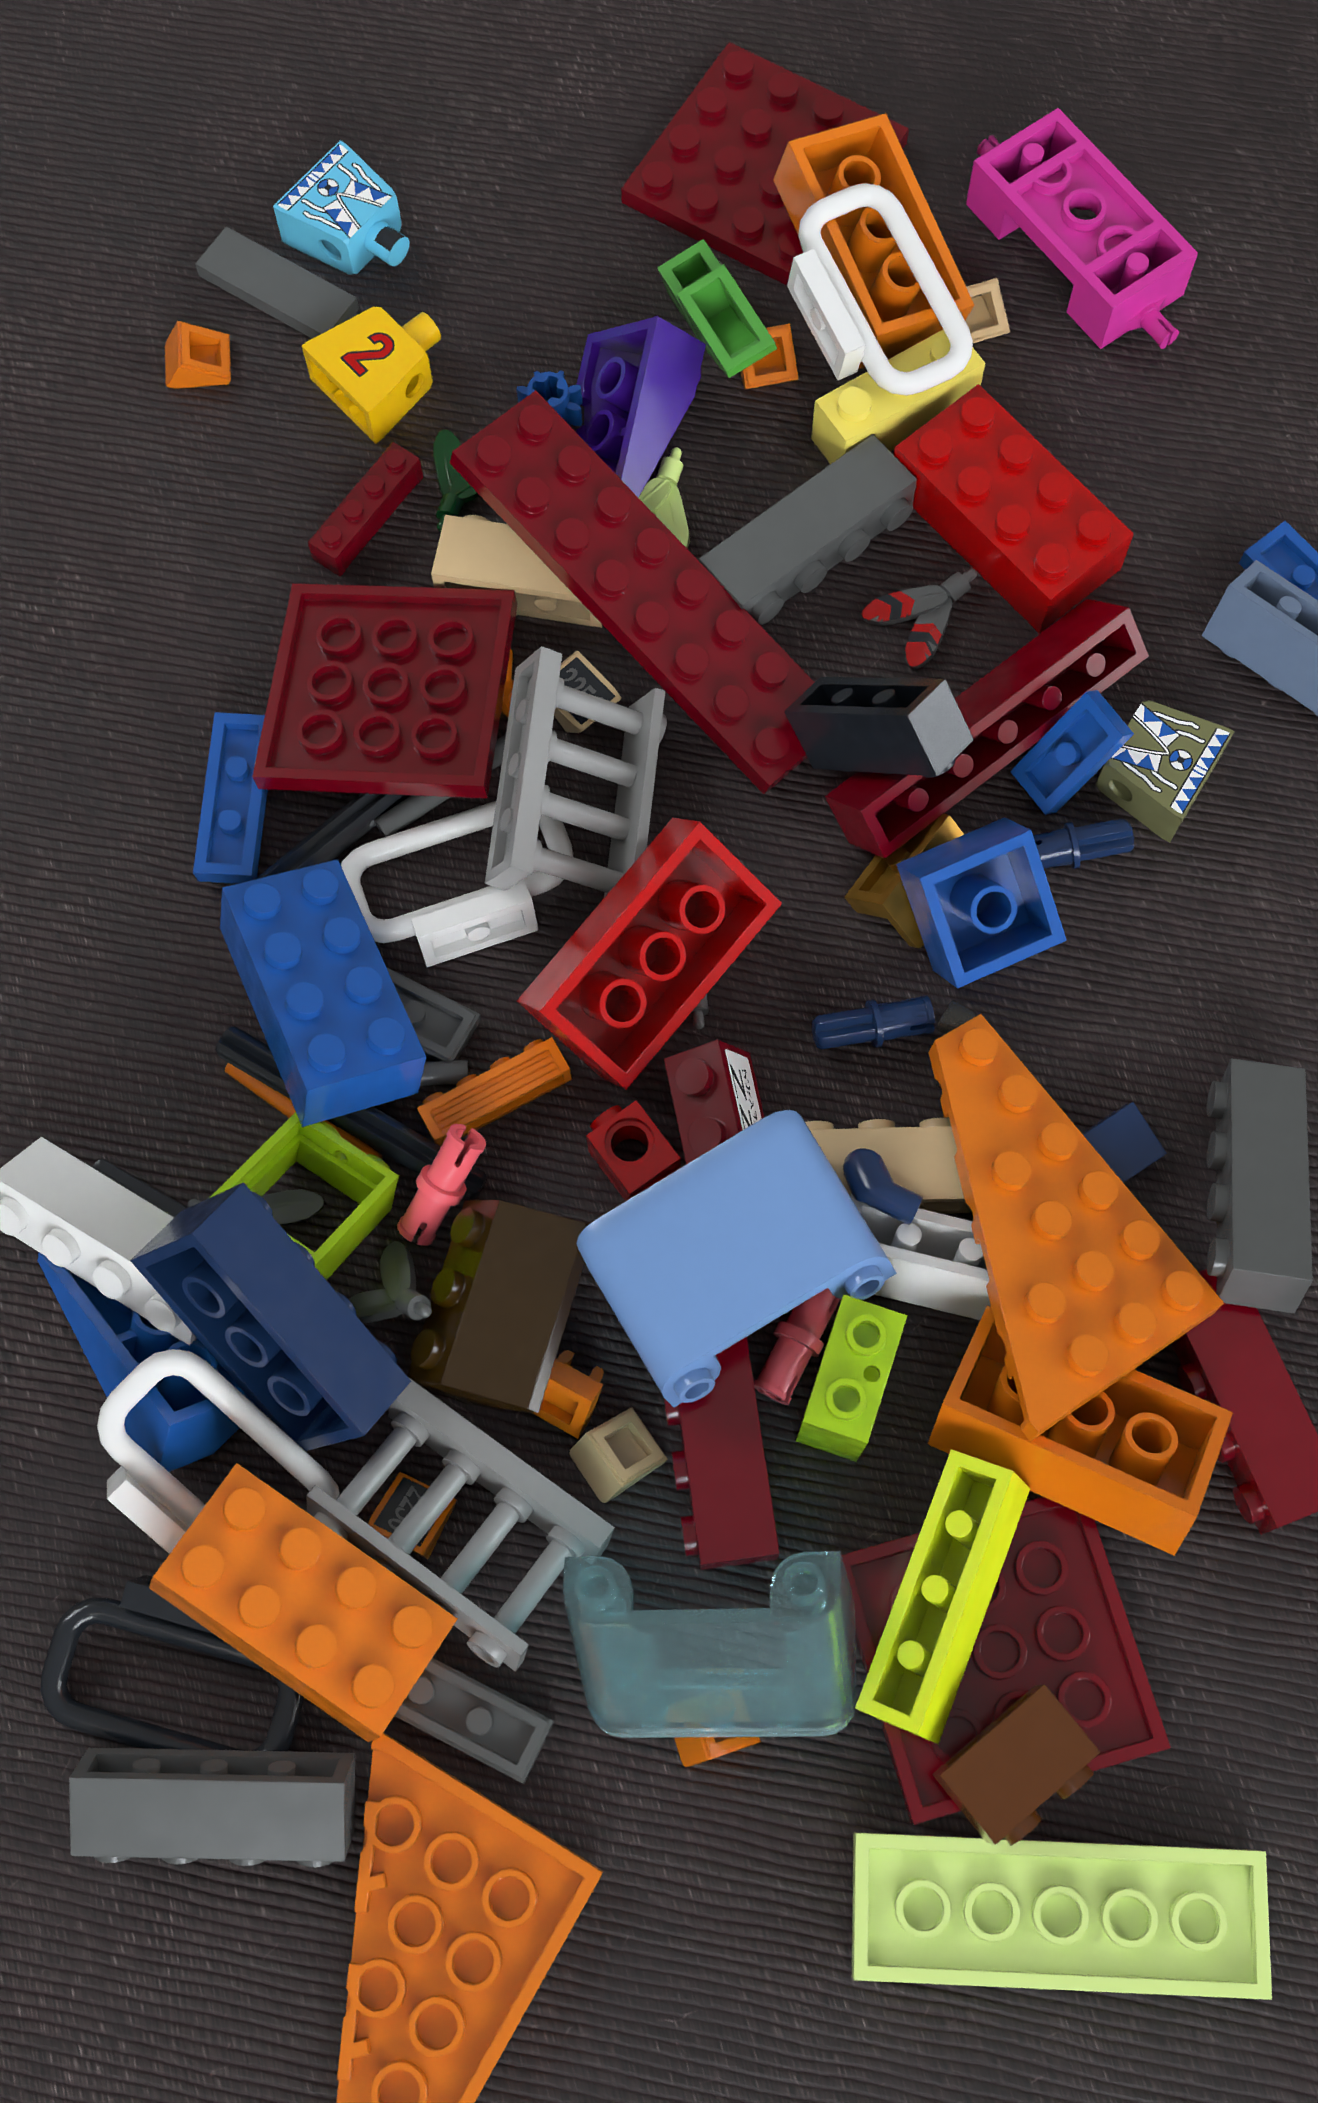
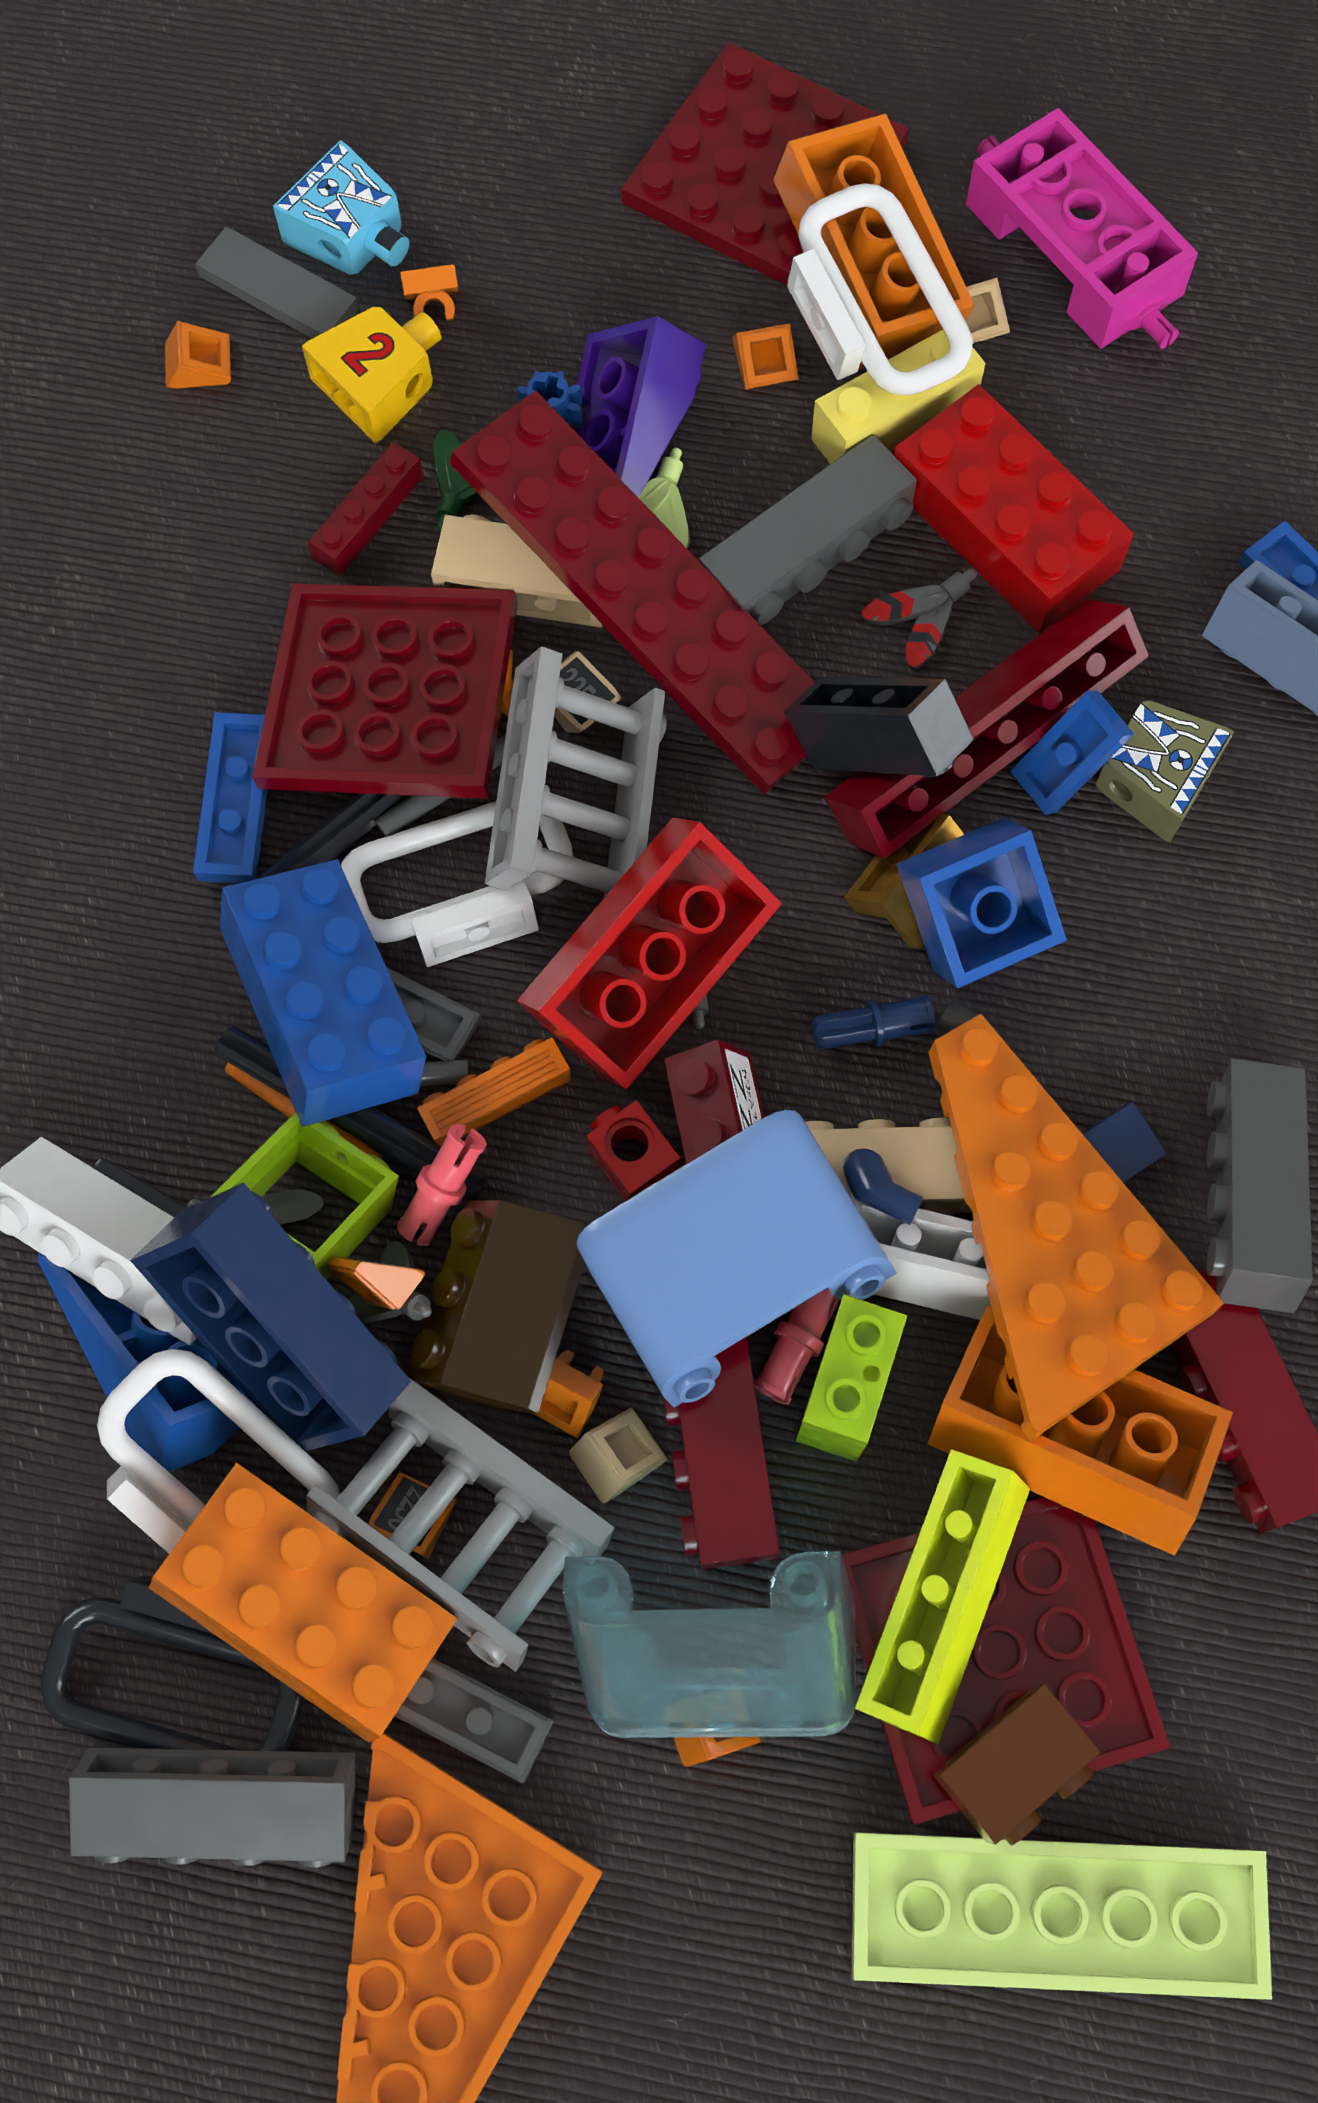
bright green slope [657,239,777,378] -> none
dark blue axle [1033,819,1134,869] -> none
none -> slope [327,1257,425,1310]
none -> orange tile [400,264,459,322]

